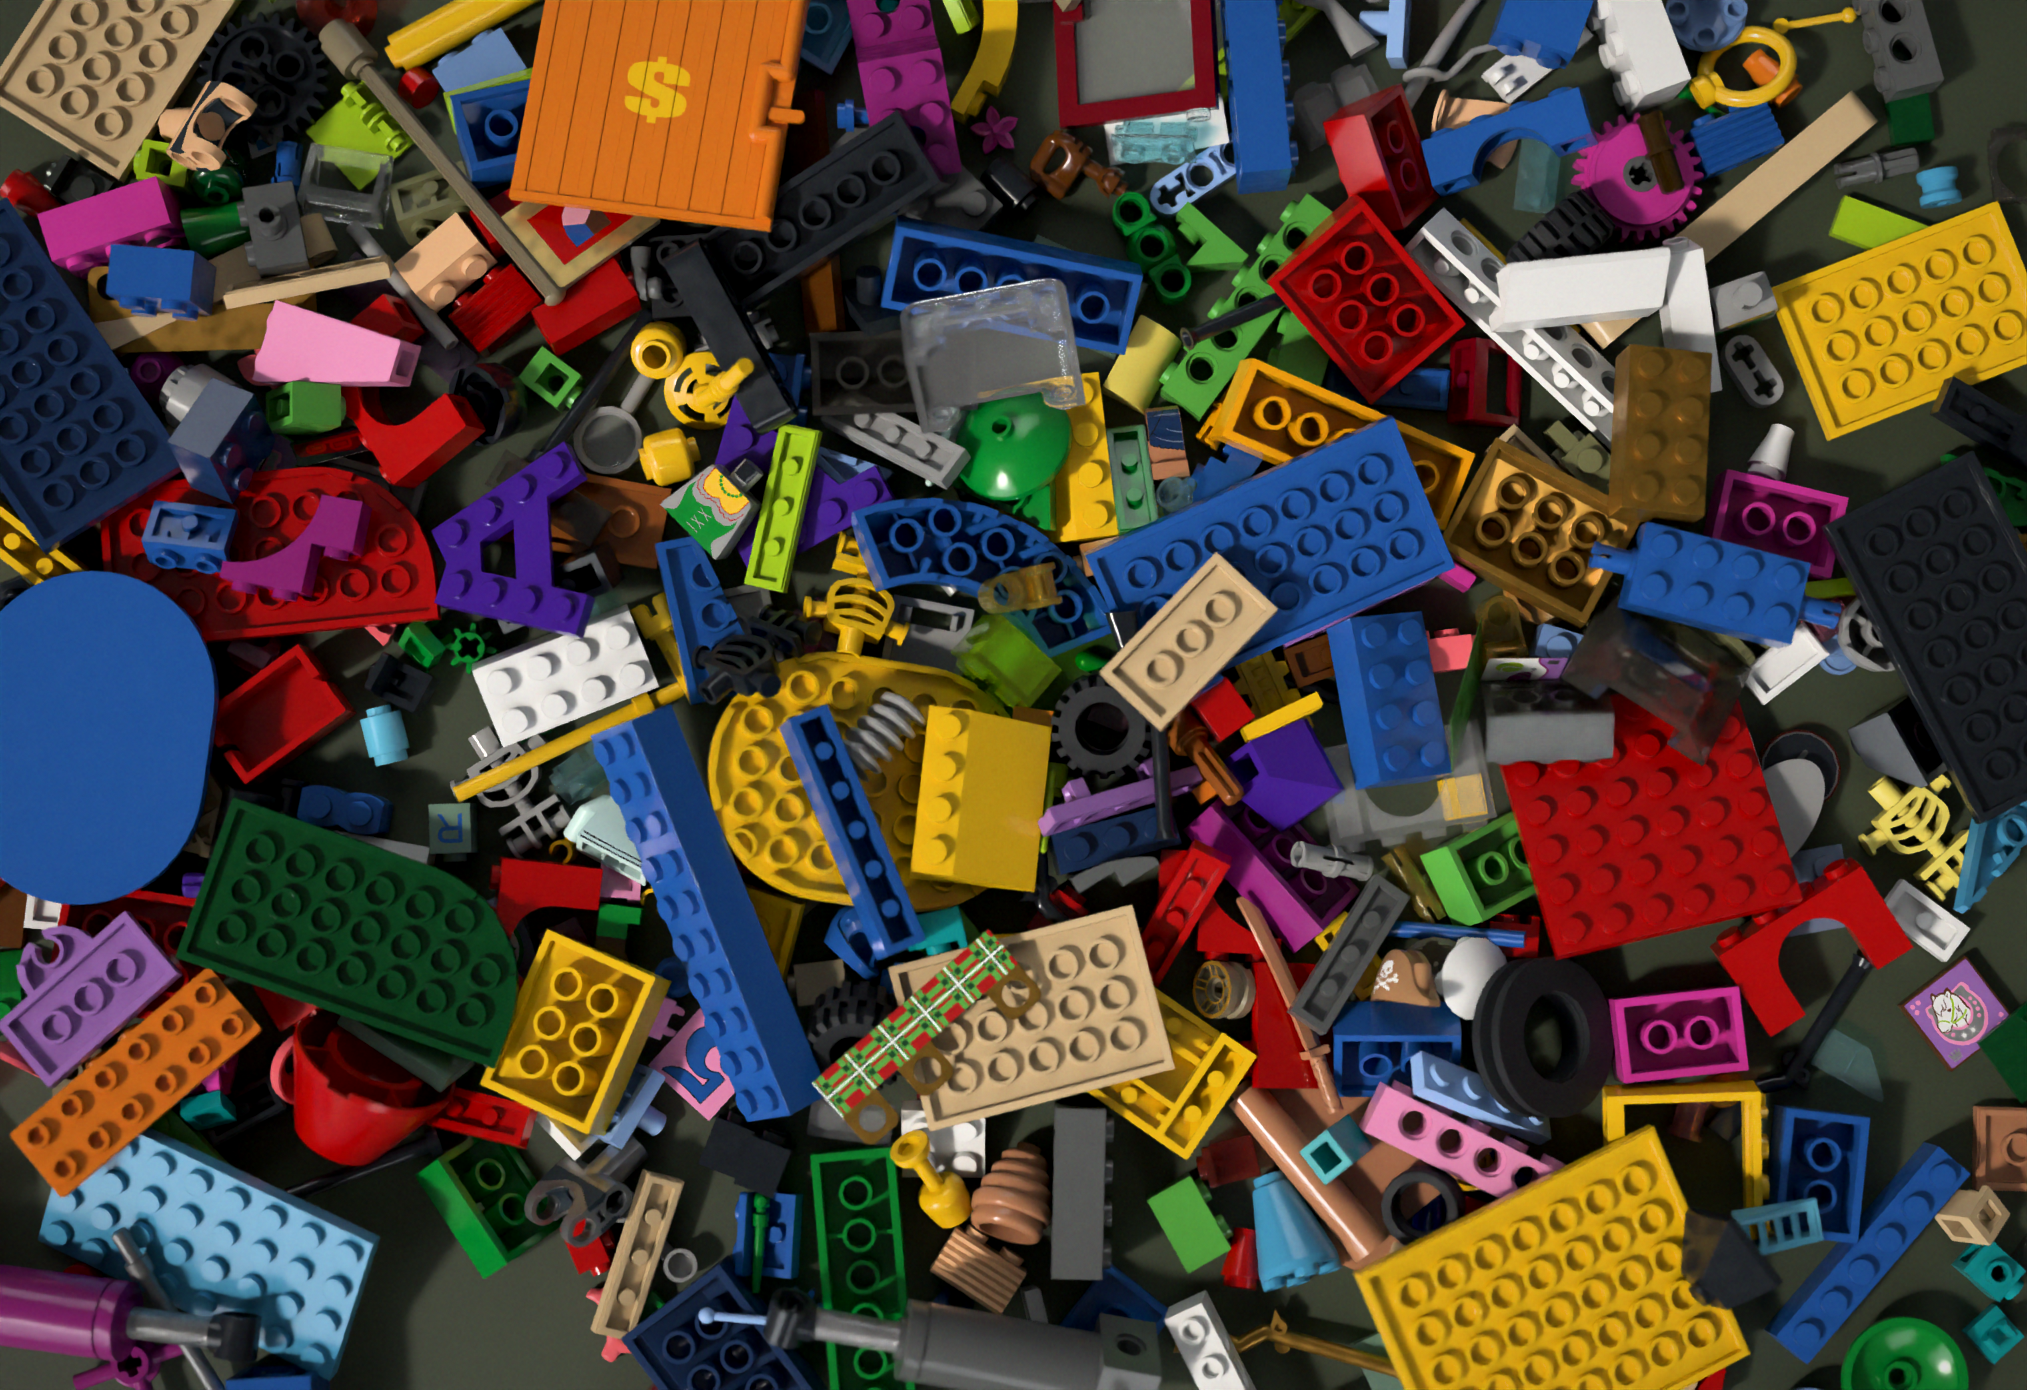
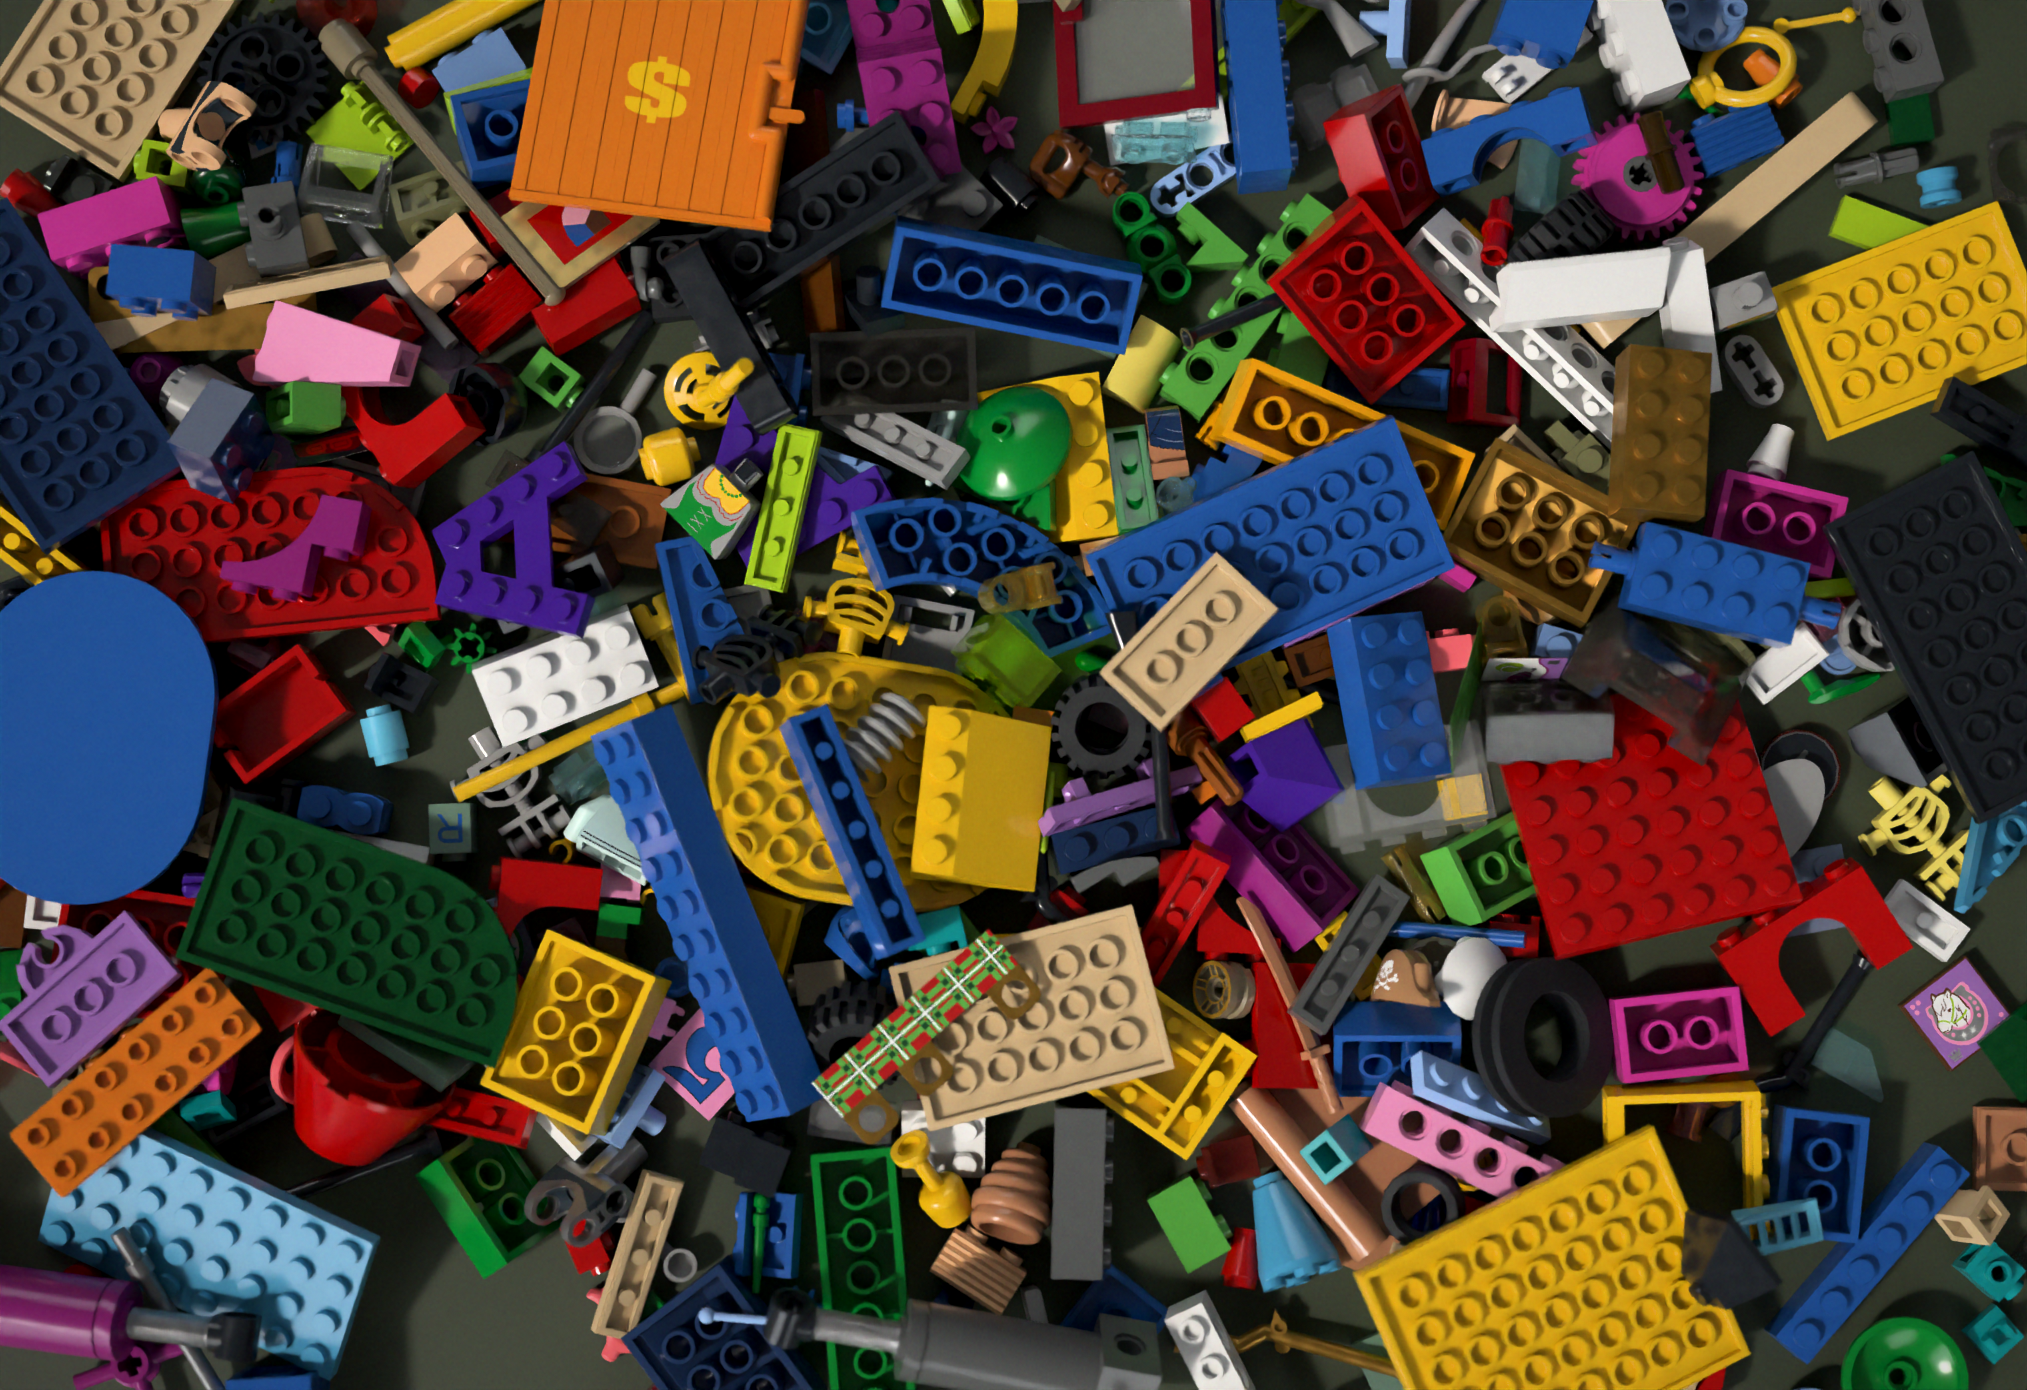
blue bracket [141,500,239,574] -> none
yellow head [630,321,687,379] -> none
clear windscreen [900,278,1086,434] -> none
light grey pin [1290,841,1374,881] -> none
none -> red axle [1480,196,1514,266]
none -> green bar [1800,670,1880,704]

